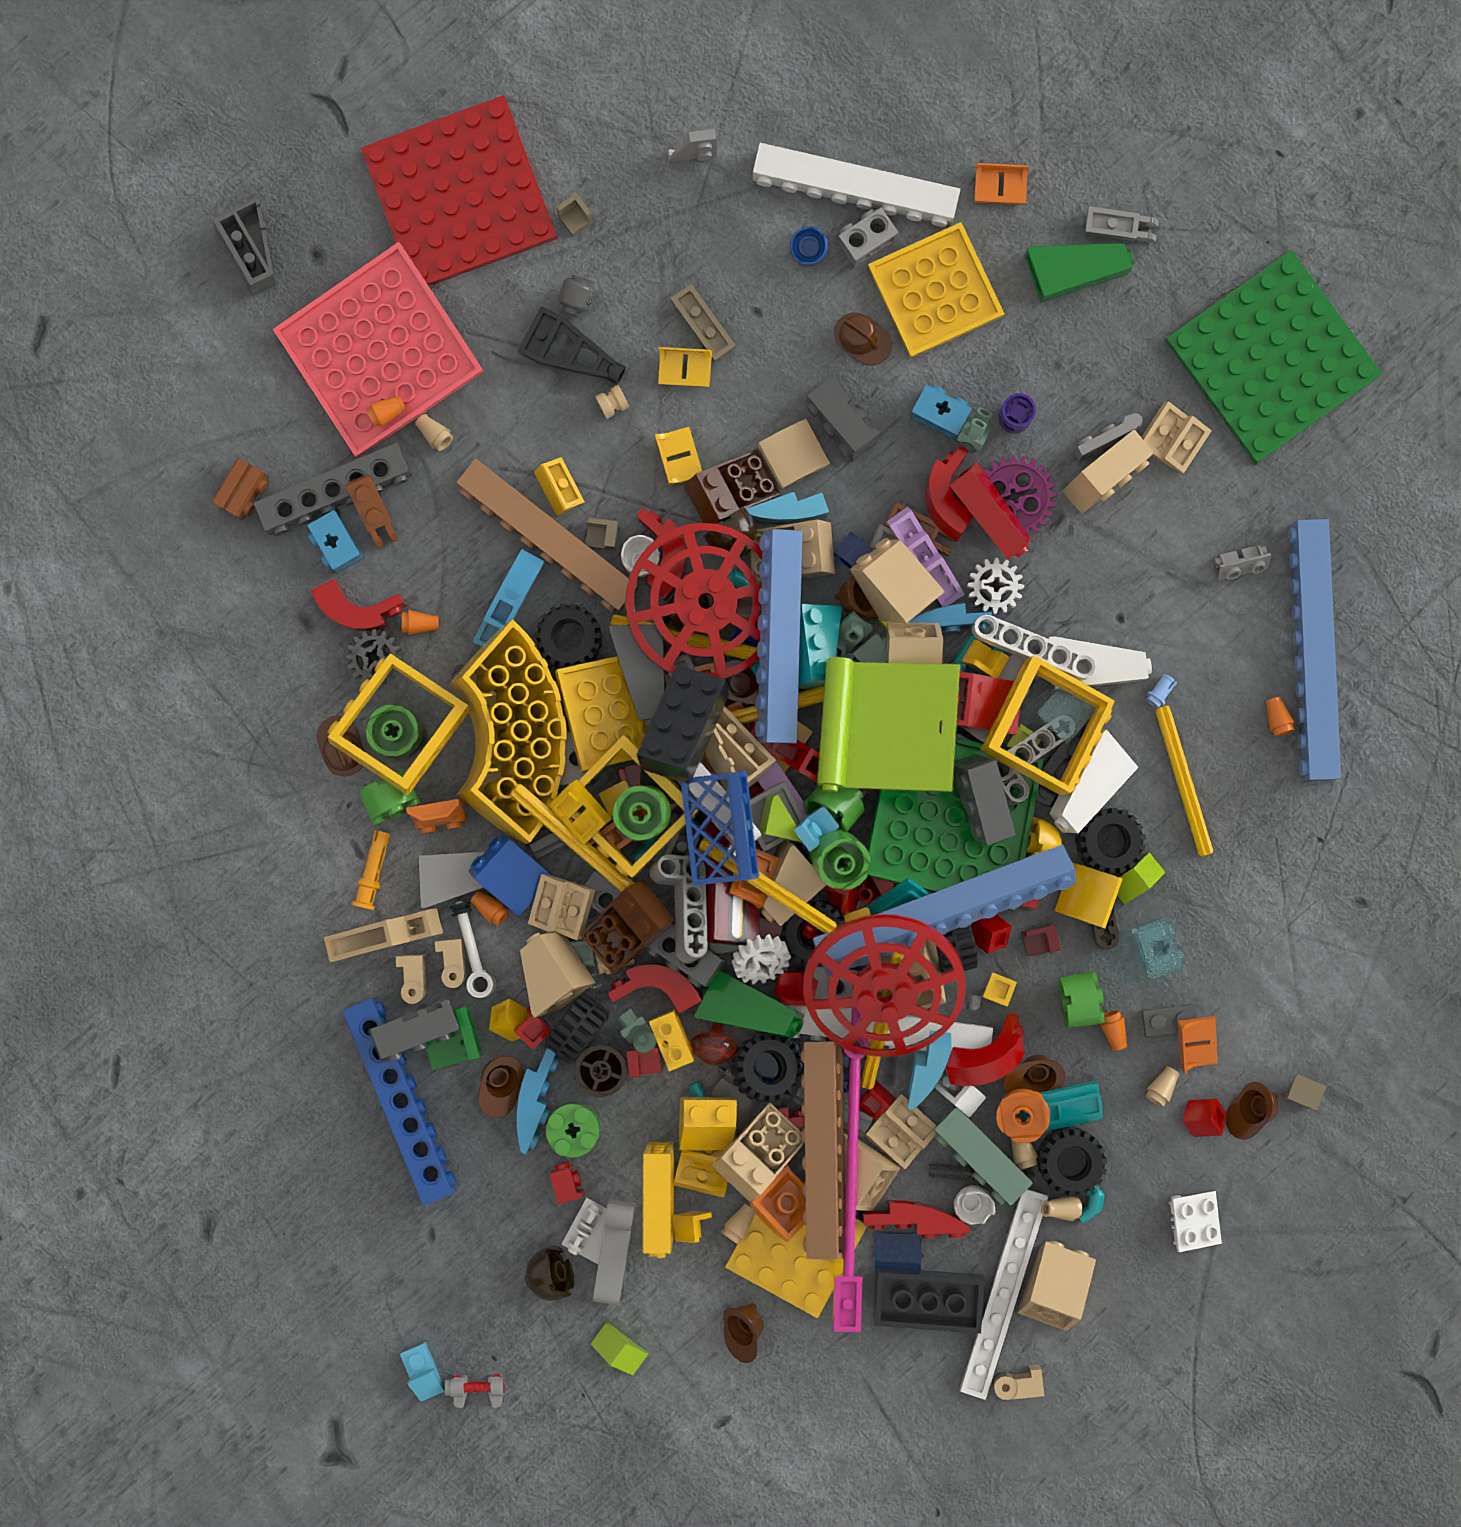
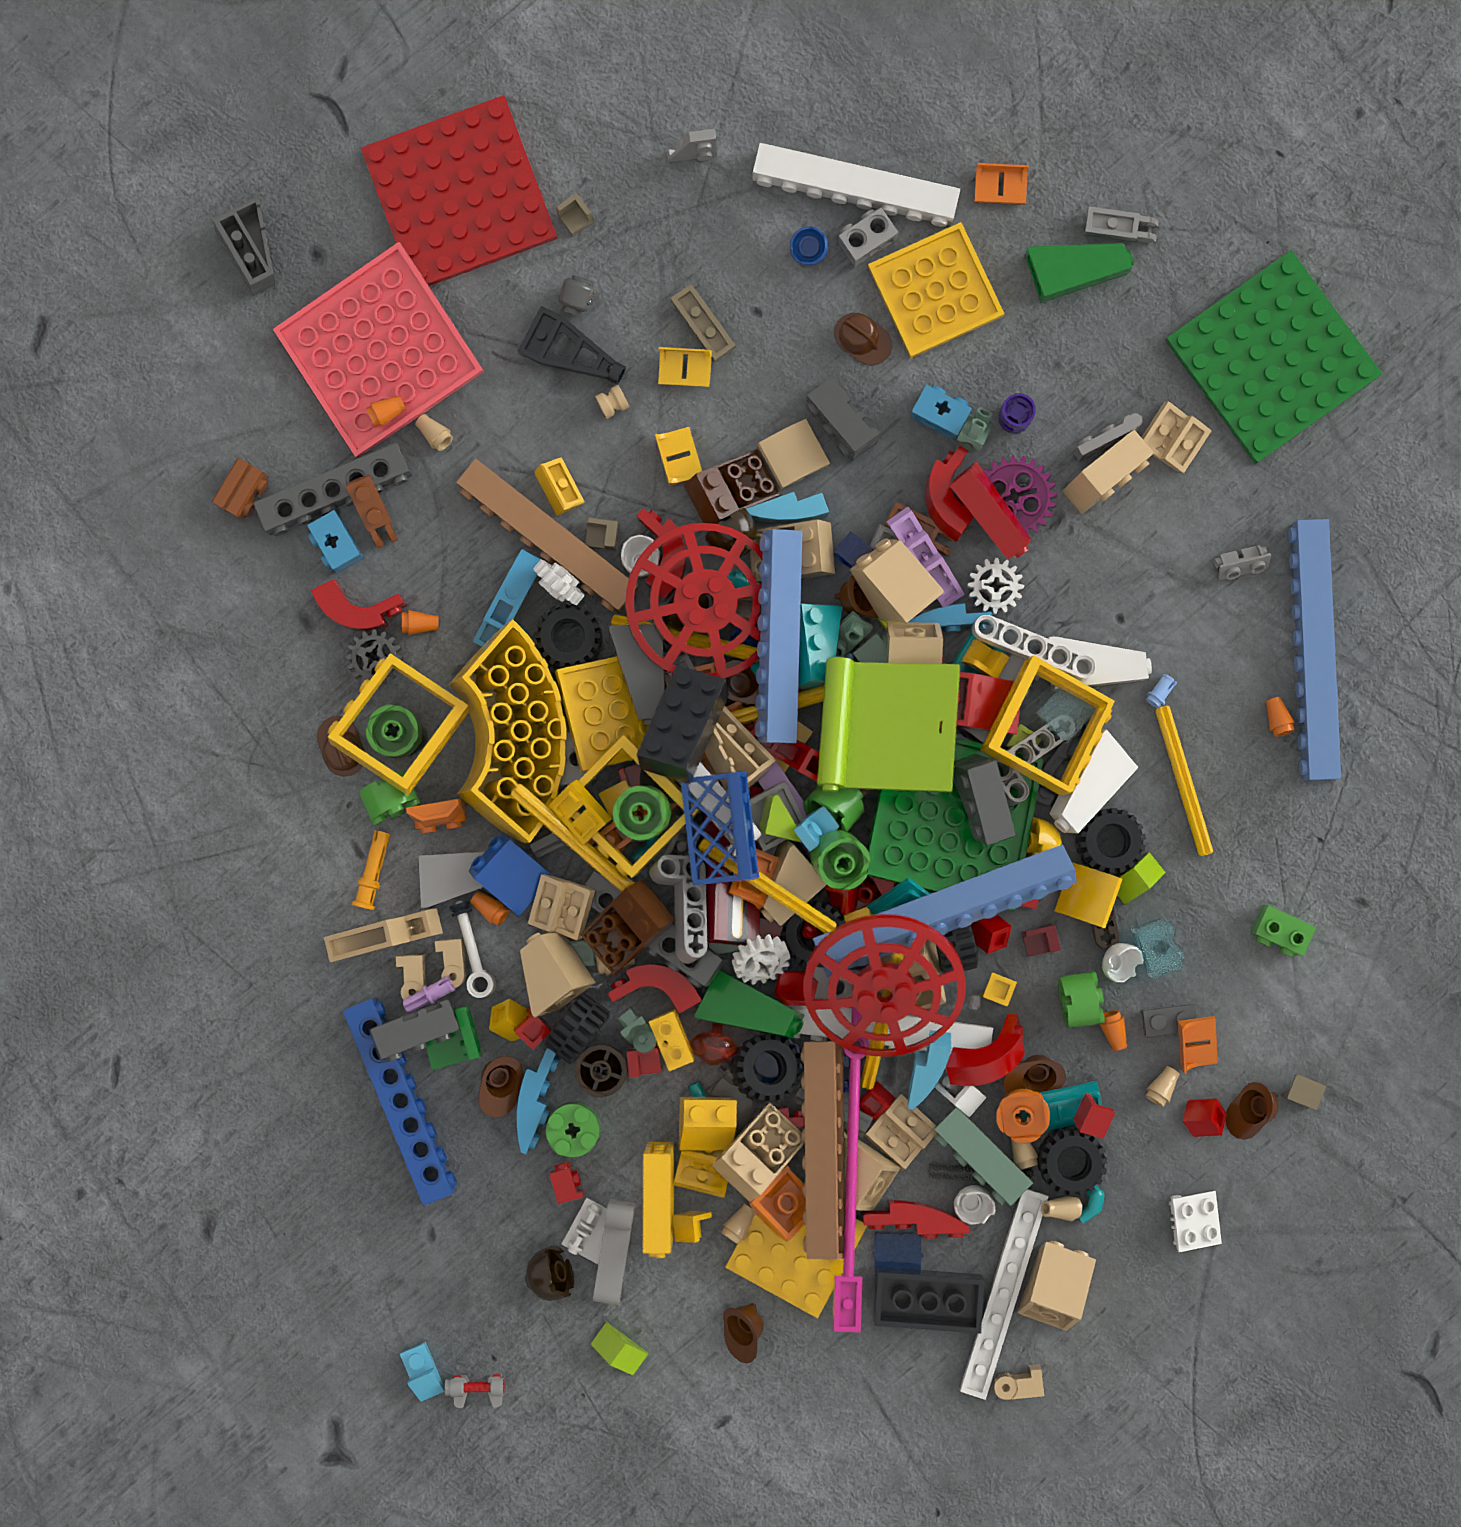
none -> lavender axle [403,976,455,1013]
none -> white gear [533,559,584,605]
none -> red panel [1073,1093,1115,1139]
none -> white hair [1102,943,1143,982]
none -> bright green brick [1250,905,1317,958]

